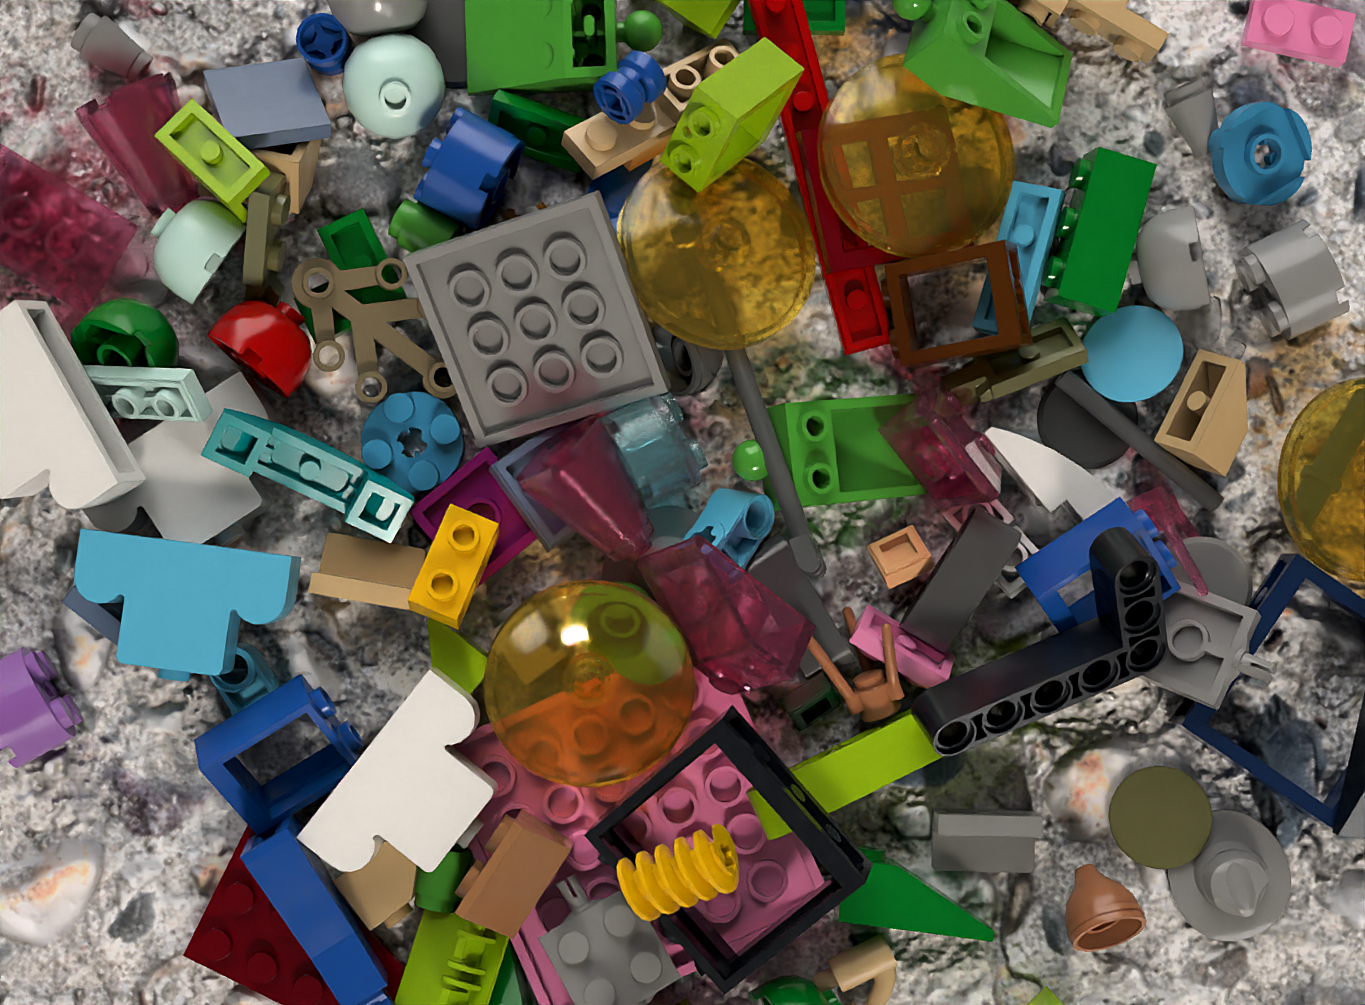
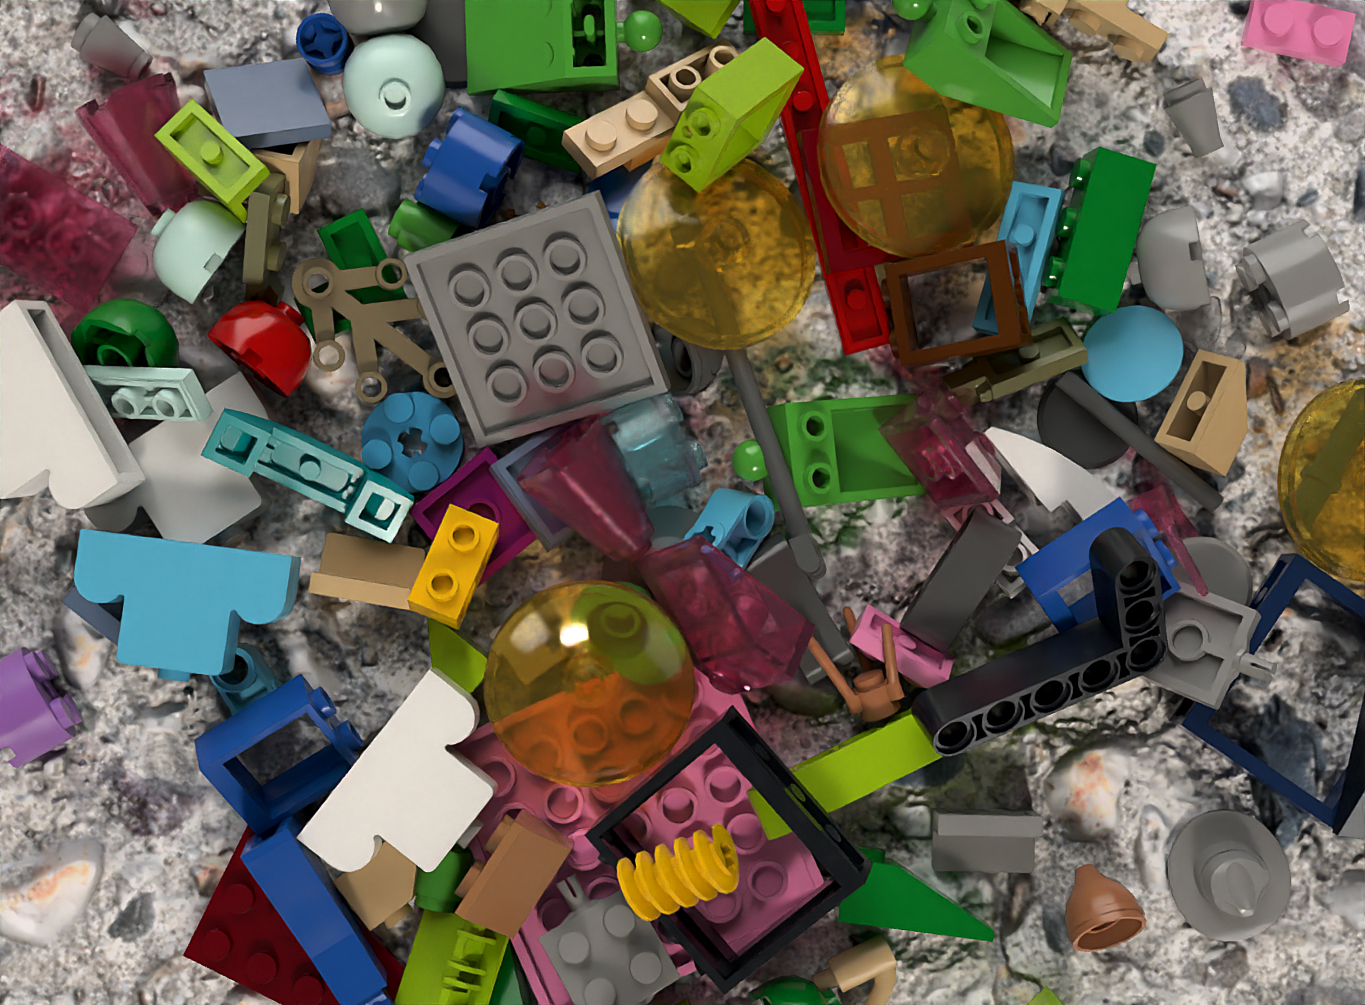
blue wheel [593,50,667,125] -> none
dark green tile [779,672,842,731] -> none
light nougat tile [866,525,935,589] -> none
olive piece [1109,766,1212,869] -> none
dark azure plate [1208,102,1312,206] -> none

